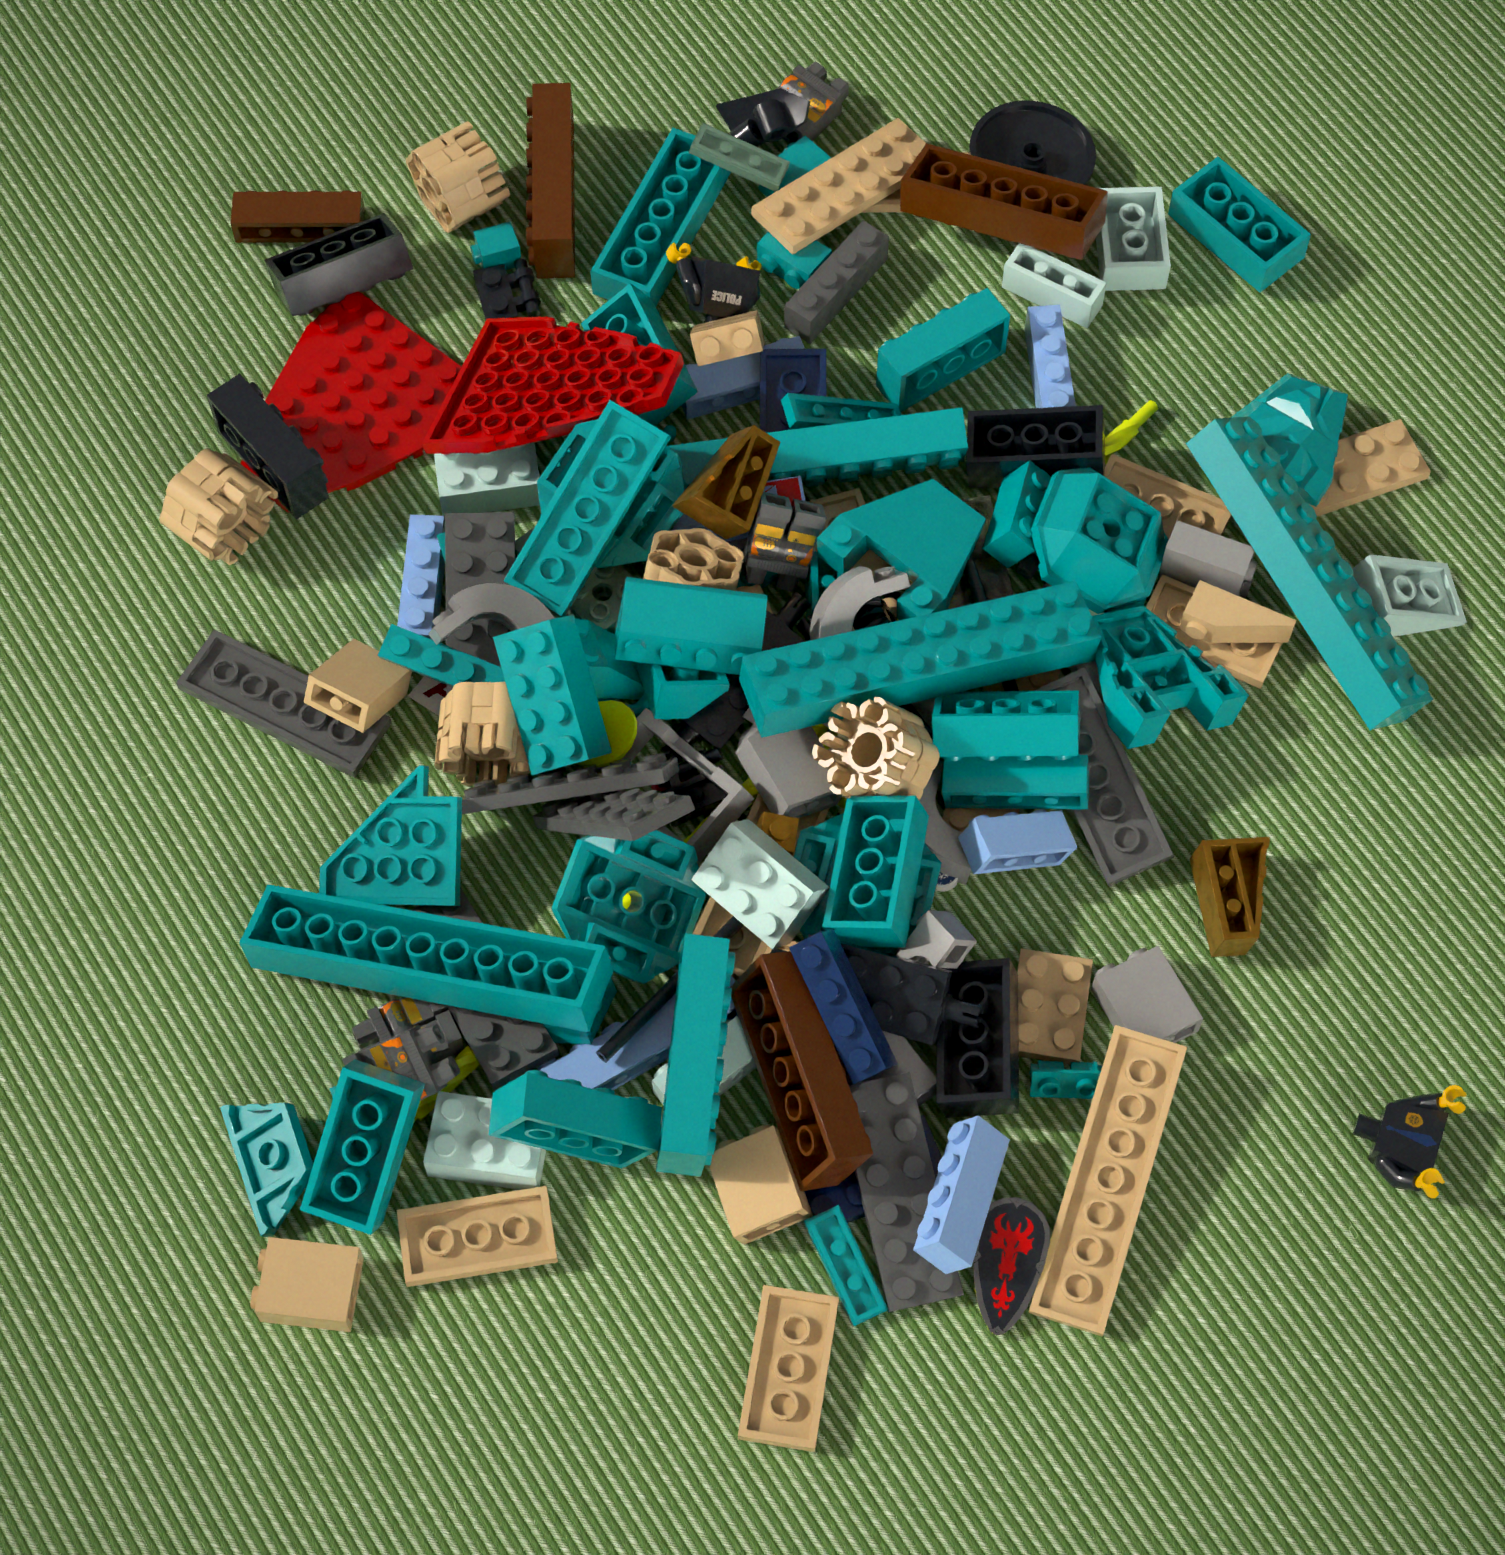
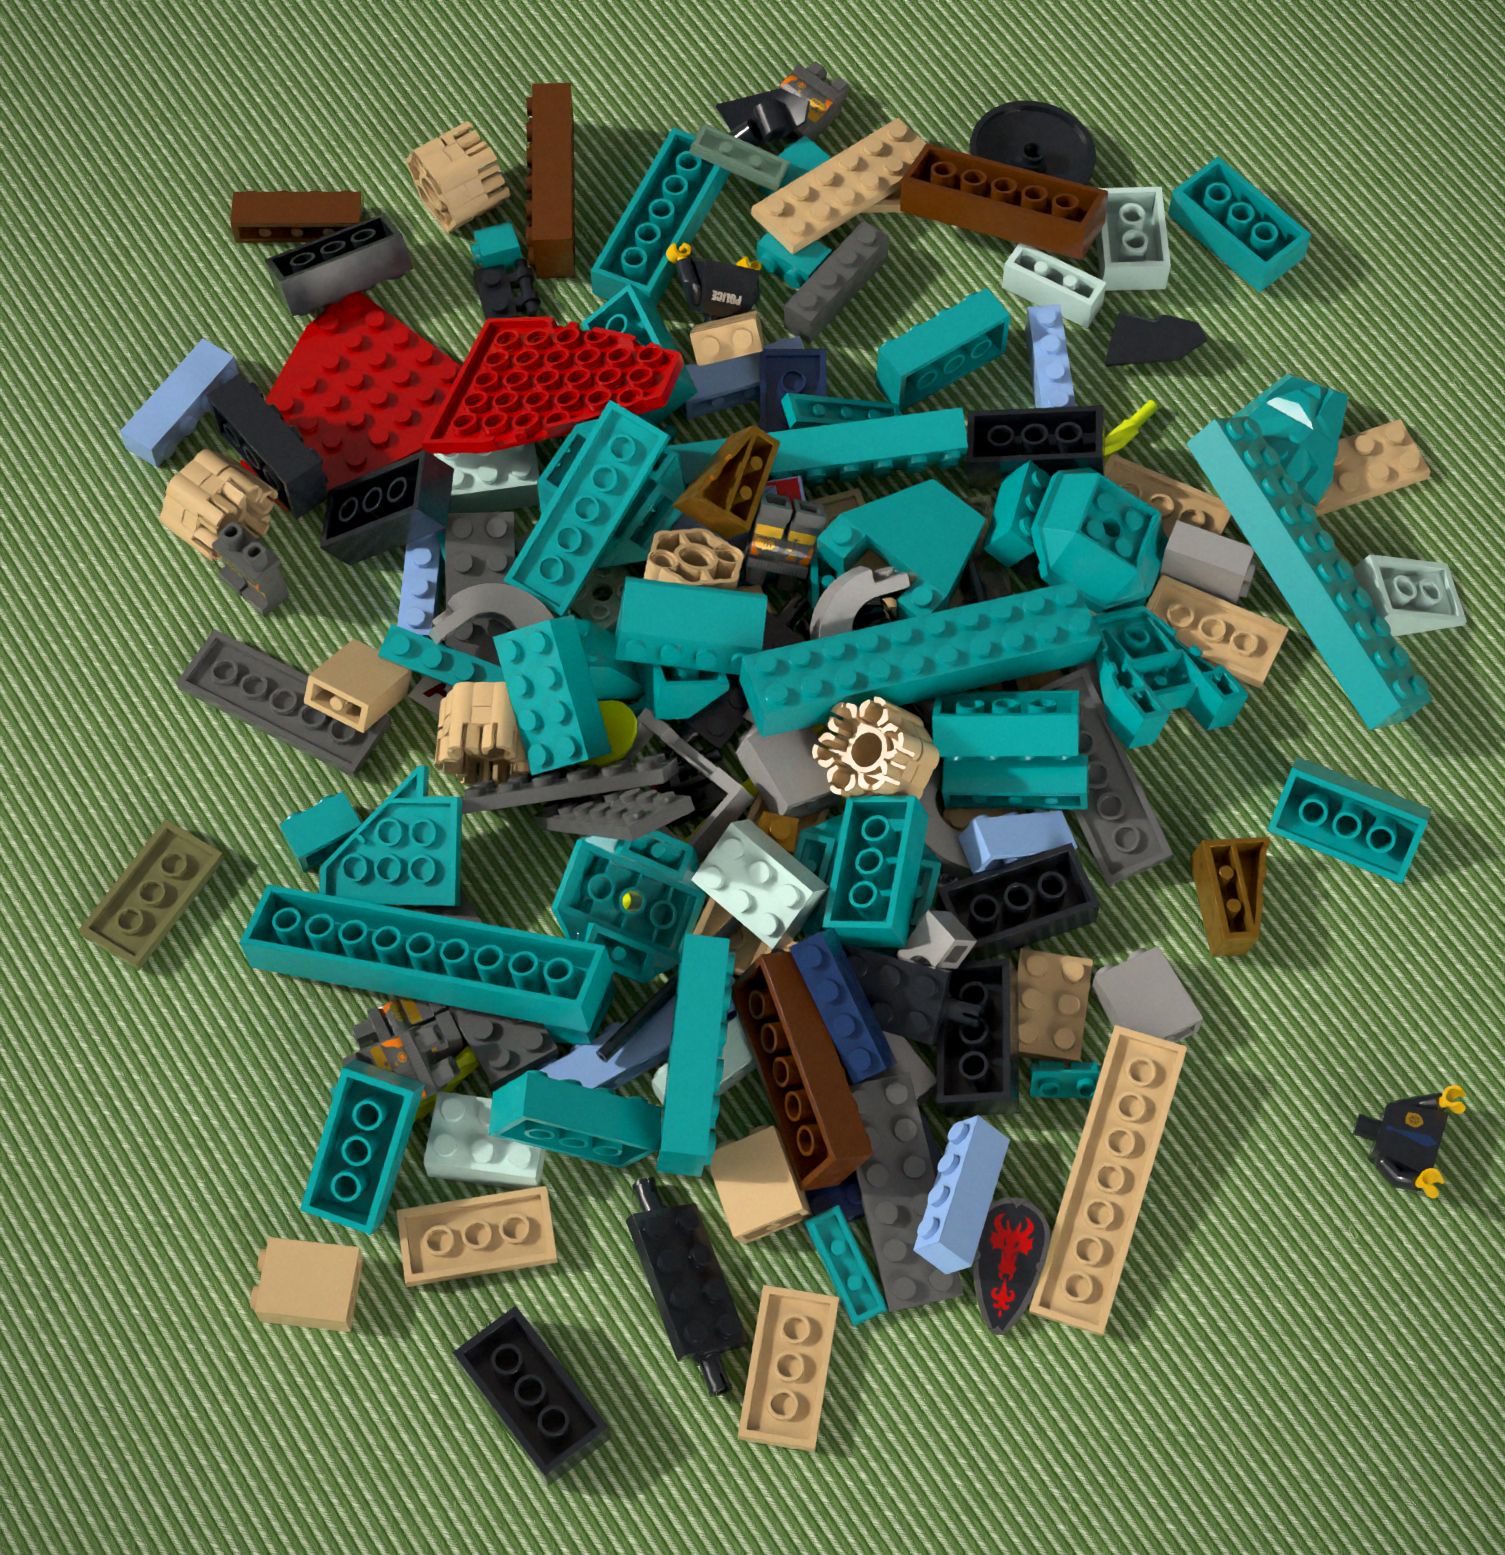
teal wing [220,1103,313,1237] -> none
tan slope [1179,580,1297,643] -> none
none -> olive plate [78,819,225,971]
none -> light blue brick [120,338,239,468]
none -> dark grey hips [212,521,289,618]
none -> teal brick [279,791,362,873]
none -> black brick [320,450,454,566]
none -> black brick [452,1305,611,1487]
none -> black plate [626,1177,748,1397]
none -> black brick [935,843,1100,962]
none -> black panel [1105,311,1207,367]
none -> teal slope [1267,756,1432,884]

